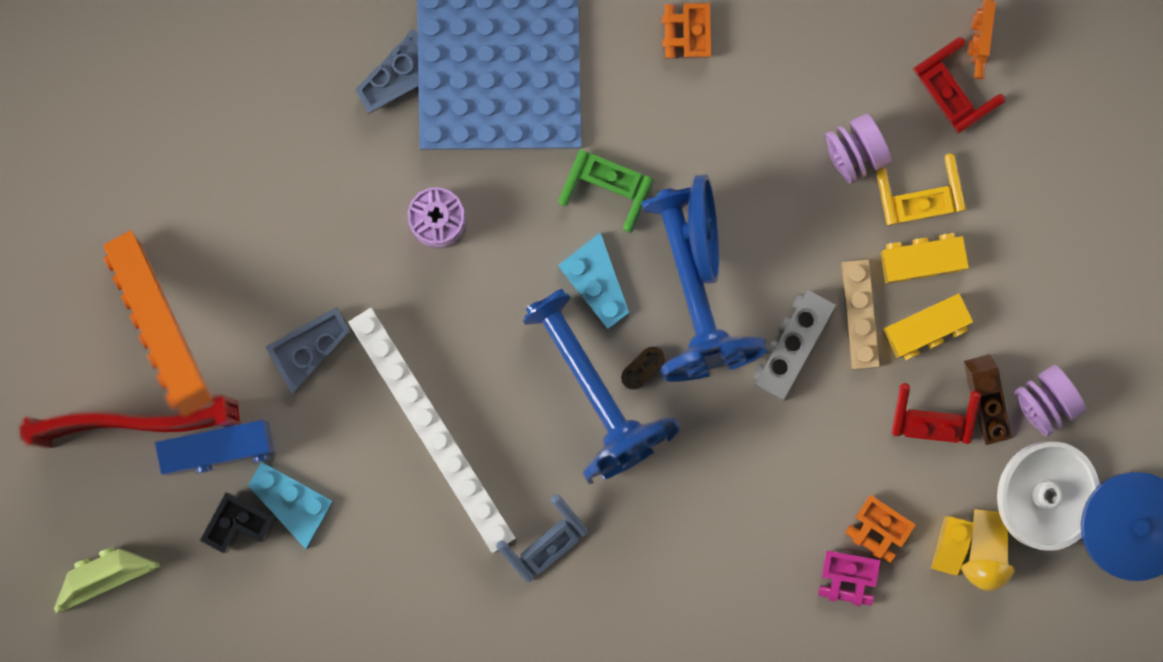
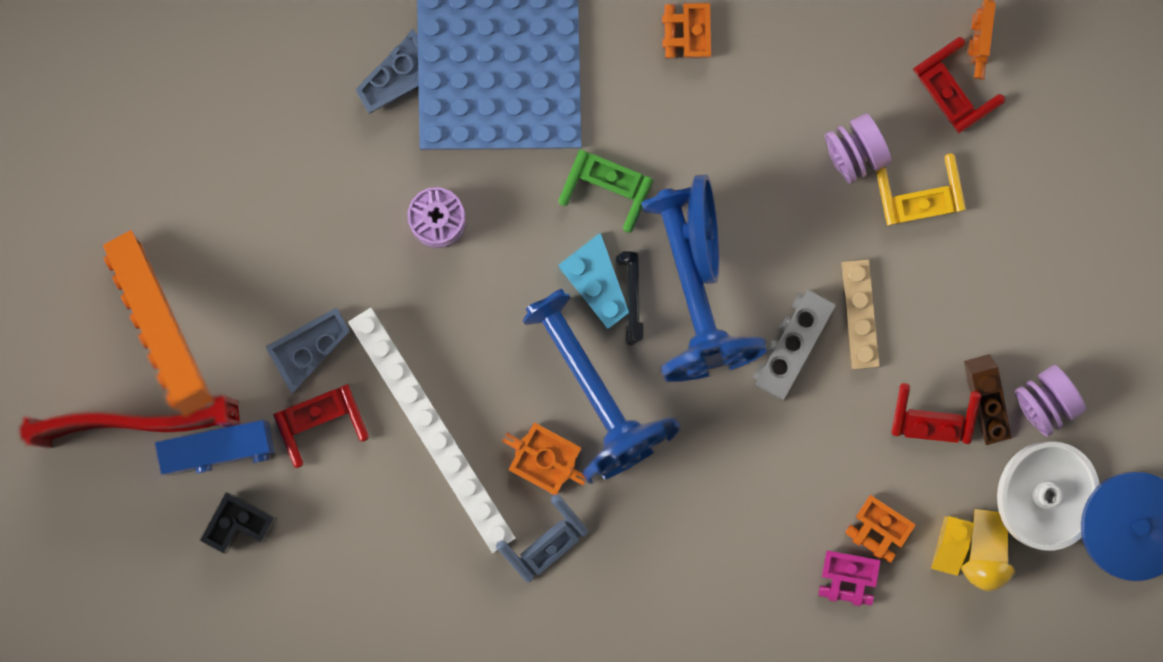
yellowish green wedge [54,546,161,613] -> none
medium azure wing [248,462,333,549] -> none
dark brown beam [621,347,665,390] -> none
yellow brick [880,233,969,284] -> none
yellow brick [883,293,973,360] -> none
none -> red plate [273,384,369,468]
none -> orange plate [502,422,586,495]
none -> black hinge [616,251,643,346]

